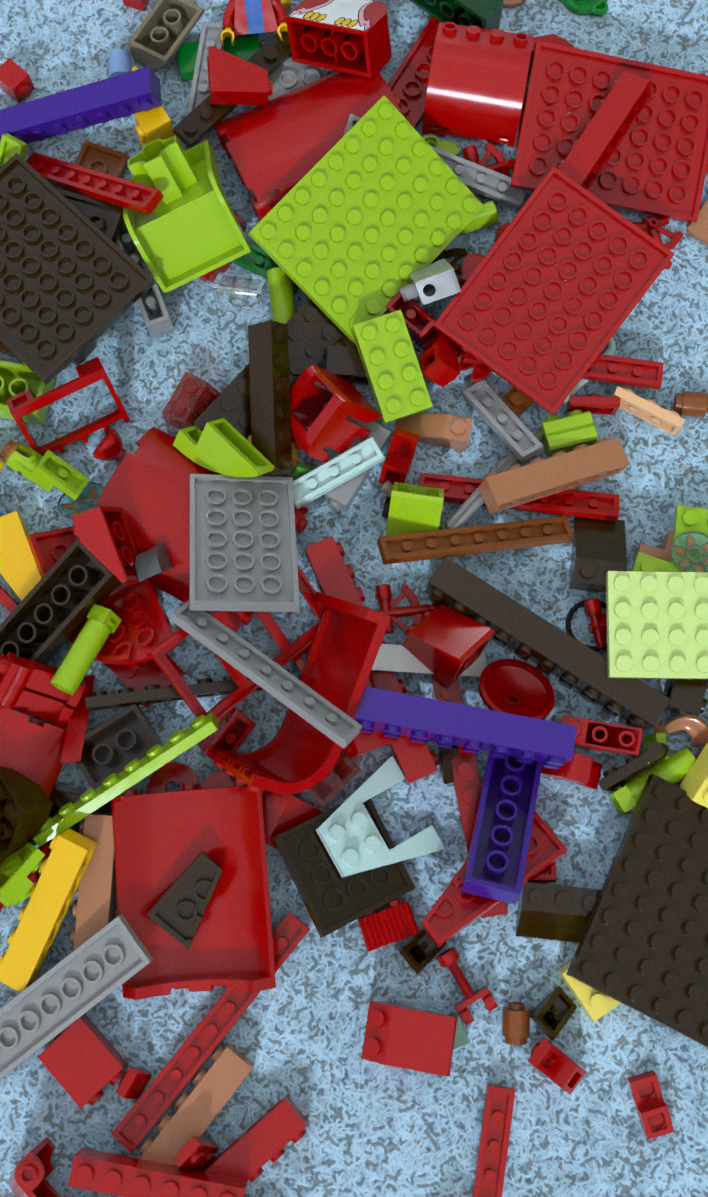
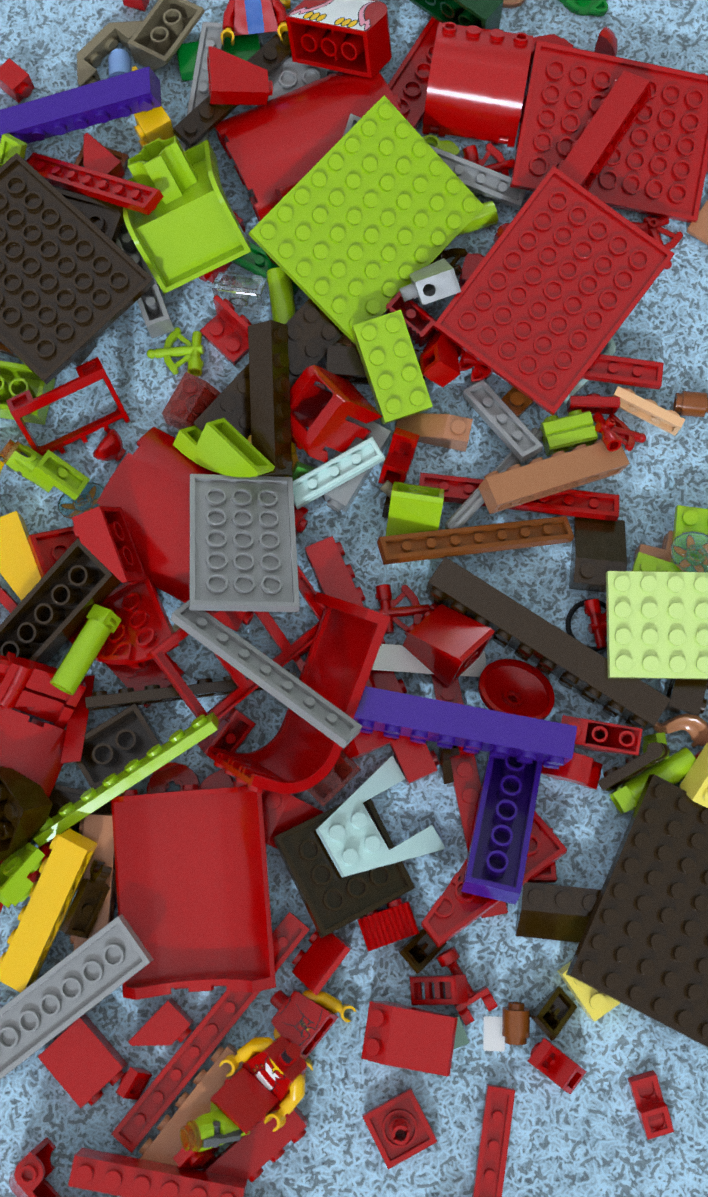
dark grey brick [135,544,173,582] -> none
dark brown wing [147,850,223,950] -> none
none -> dark brown plate [60,859,112,939]
none -> dark tan slope [77,21,142,87]
none -> red slope [83,133,125,178]
none -> red slope [128,998,194,1046]
none -> lime piece [147,327,204,377]
none -> plate [180,1102,250,1152]
none -> red bracket [200,295,252,365]
none -> red piece [210,1067,279,1135]
none -> torso [219,1036,307,1132]
none -> red torso [270,989,356,1077]
none -> red slope [292,930,351,996]
none -> red plate [362,1087,438,1170]
none -> red slope [409,974,468,1005]
none -> white sticker [483,1016,505,1051]
none -> red piece [592,412,646,452]
none -> red brick [594,26,618,56]

